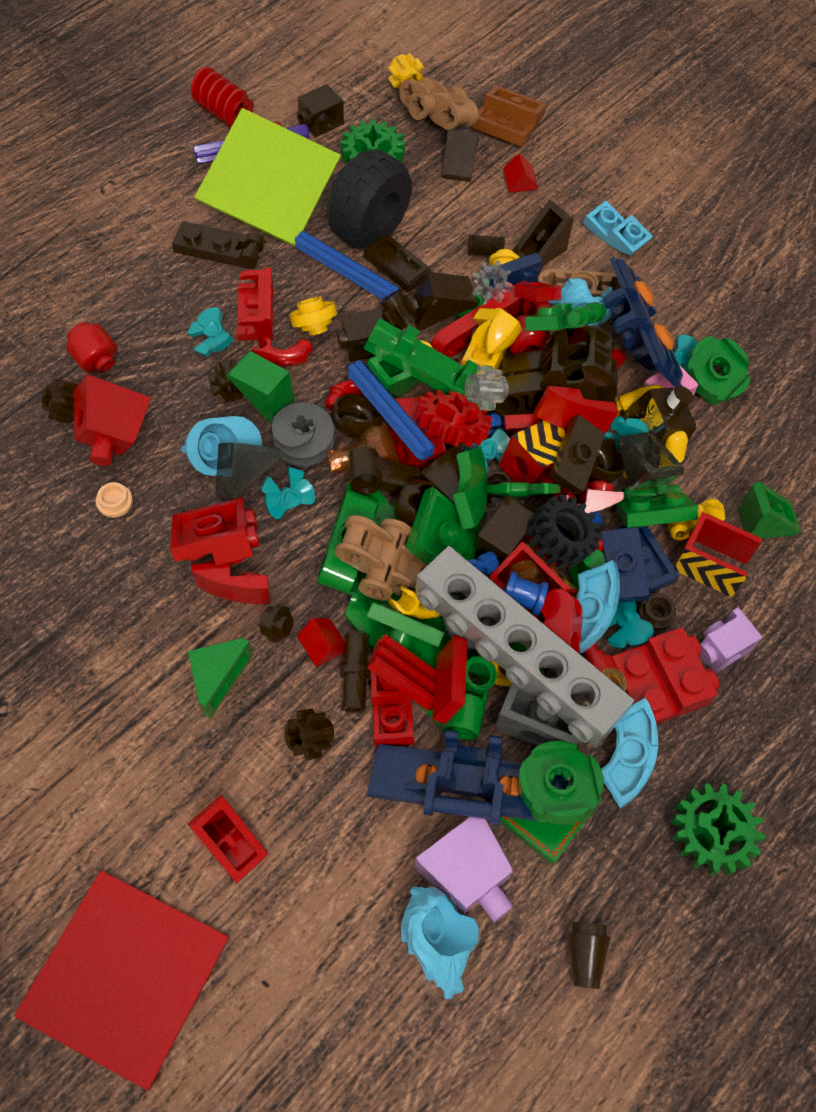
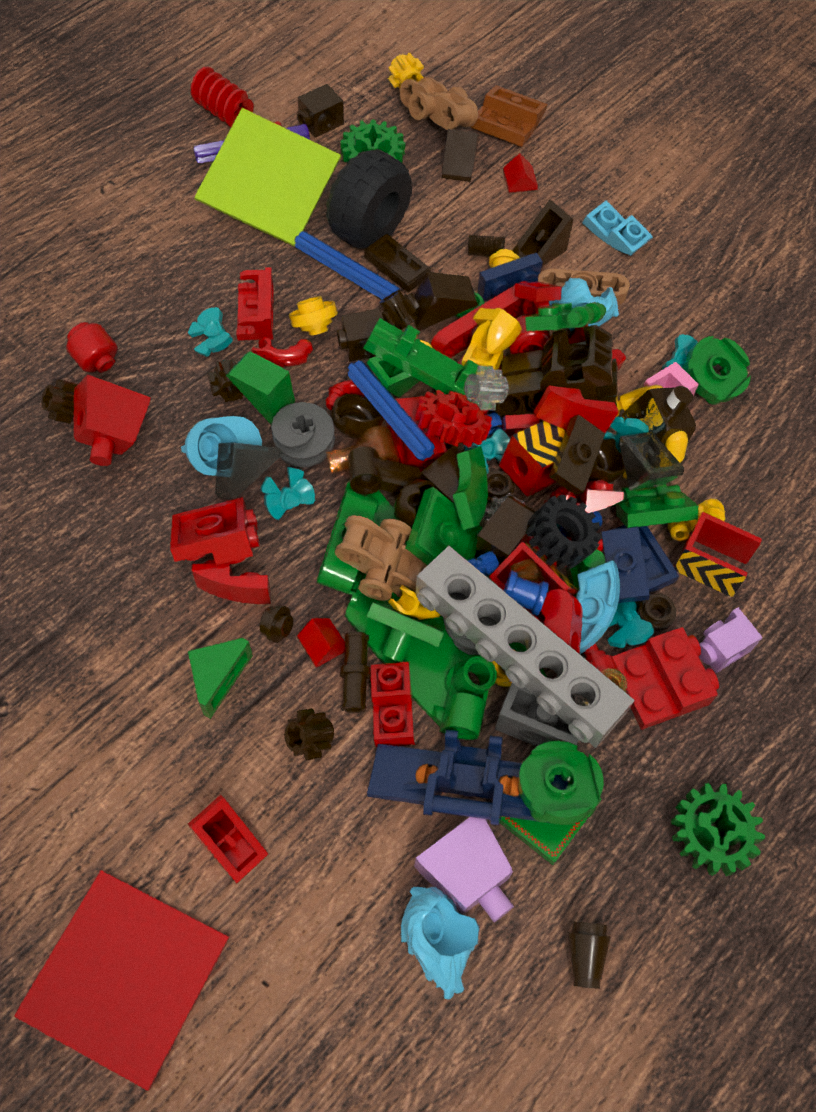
light nougat plate [96,482,133,518] -> none
dark brown plate [172,221,266,269] -> none
red tile [367,634,436,711] -> none
red tile [432,635,467,724] -> none
clear gear [471,260,513,304] -> none
green piece [485,482,561,497] -> none
medium azure tile [601,698,658,809] -> none
dark blue piece [603,256,683,387] -> none
green slope [738,481,801,539] -> none

